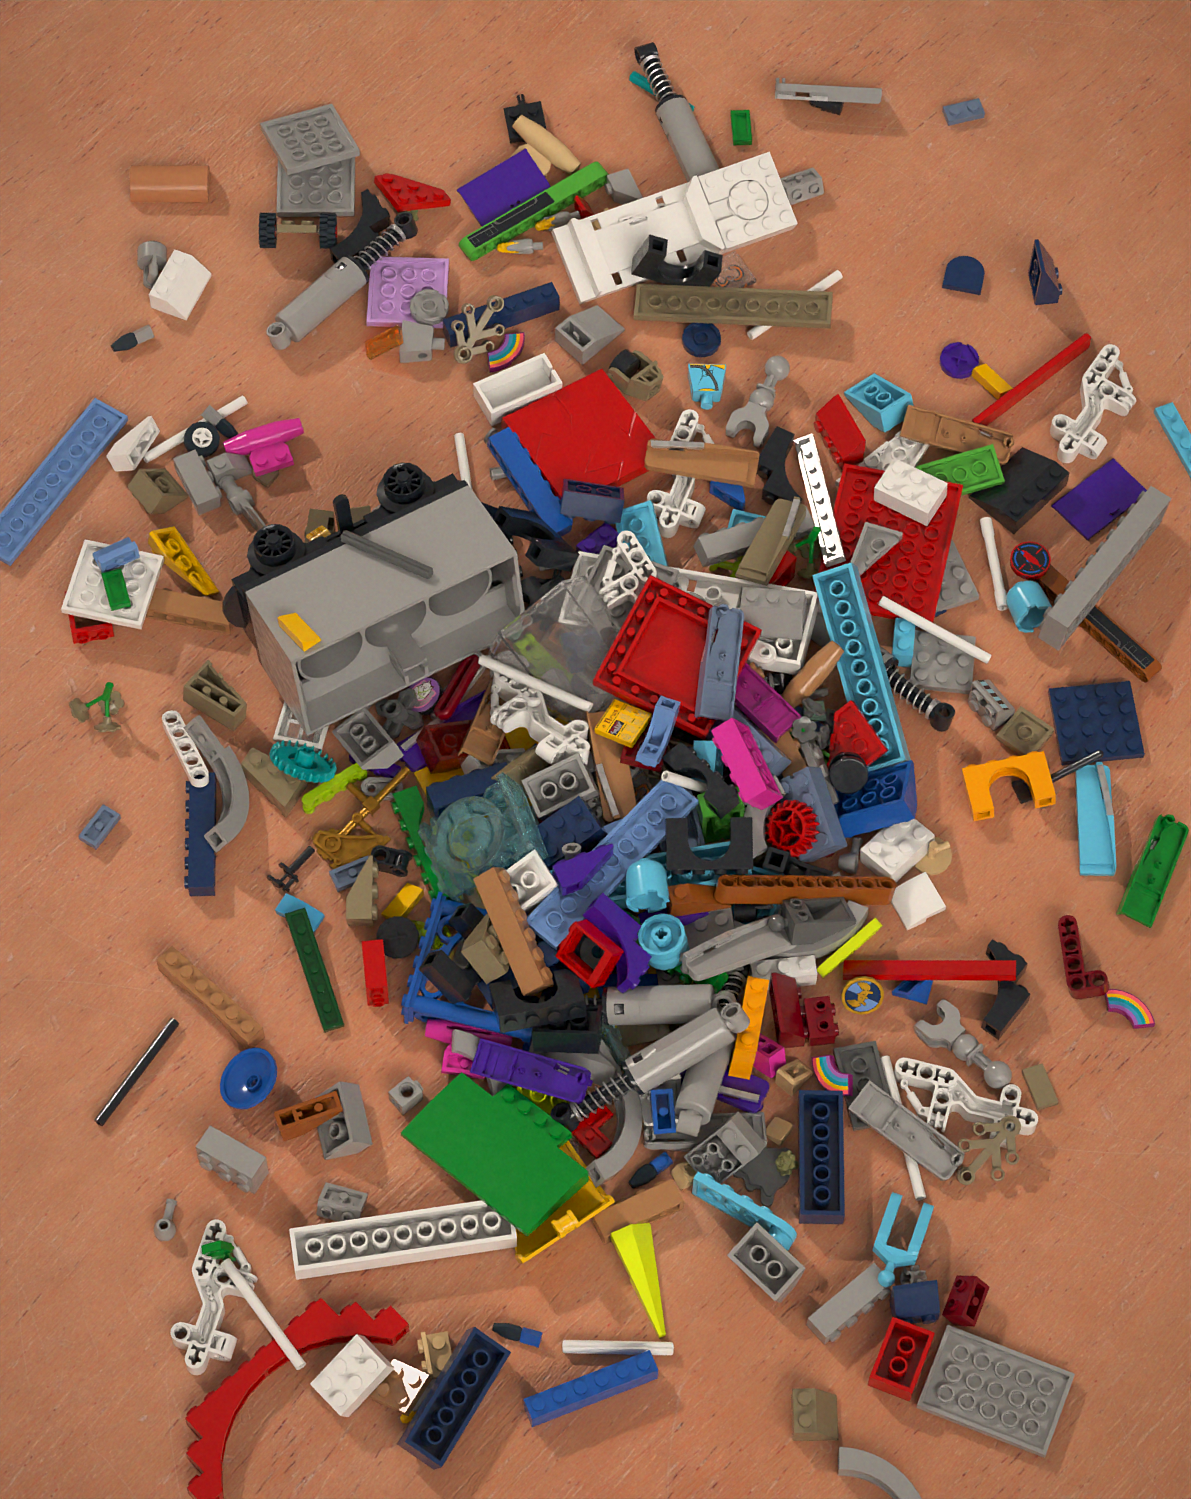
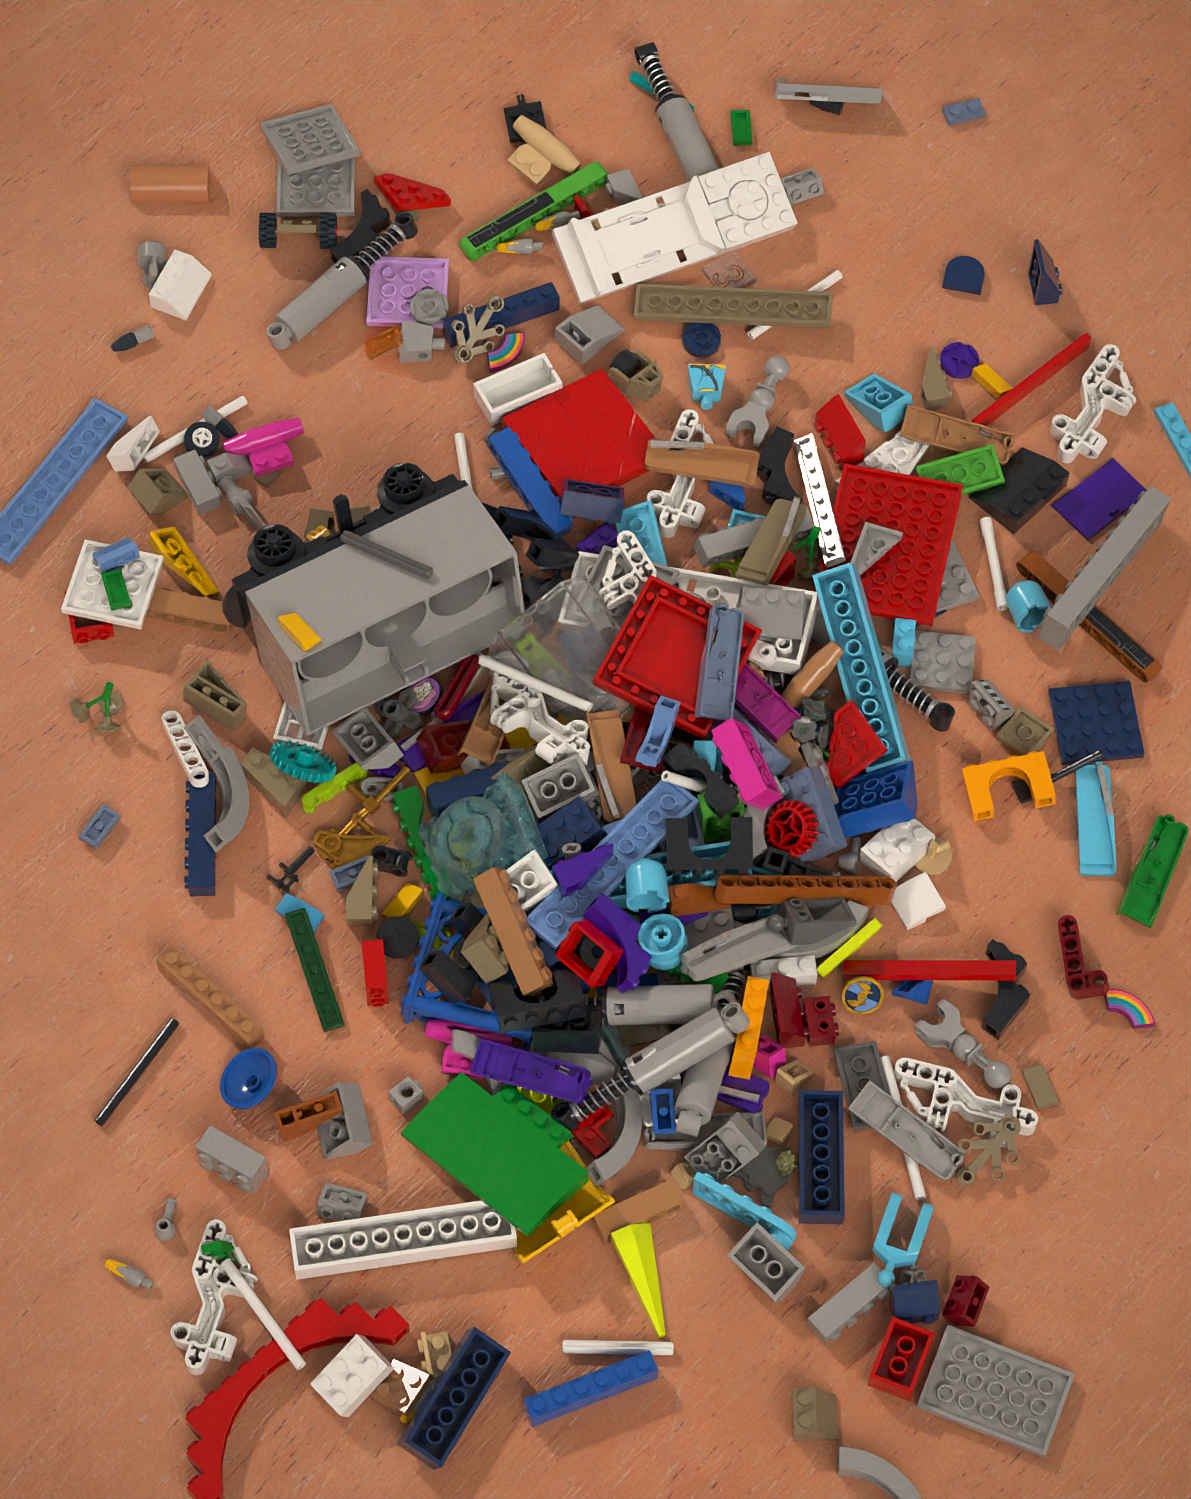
dark purple container [457,148,551,227] -> none
piece [492,1323,543,1348] -> none
yellow tile [594,699,652,748] -> none
piece [628,1151,673,1189] -> none
black arch [631,234,723,287] -> none
tile [811,1055,853,1097] -> none
black head [828,752,868,794] -> none
white brick [874,458,948,526] -> none
white piece [878,596,991,664] -> none
tile [1010,541,1051,580] -> none
none -> light grey piece [105,1259,154,1289]
none -> dark tan slope [920,347,952,411]

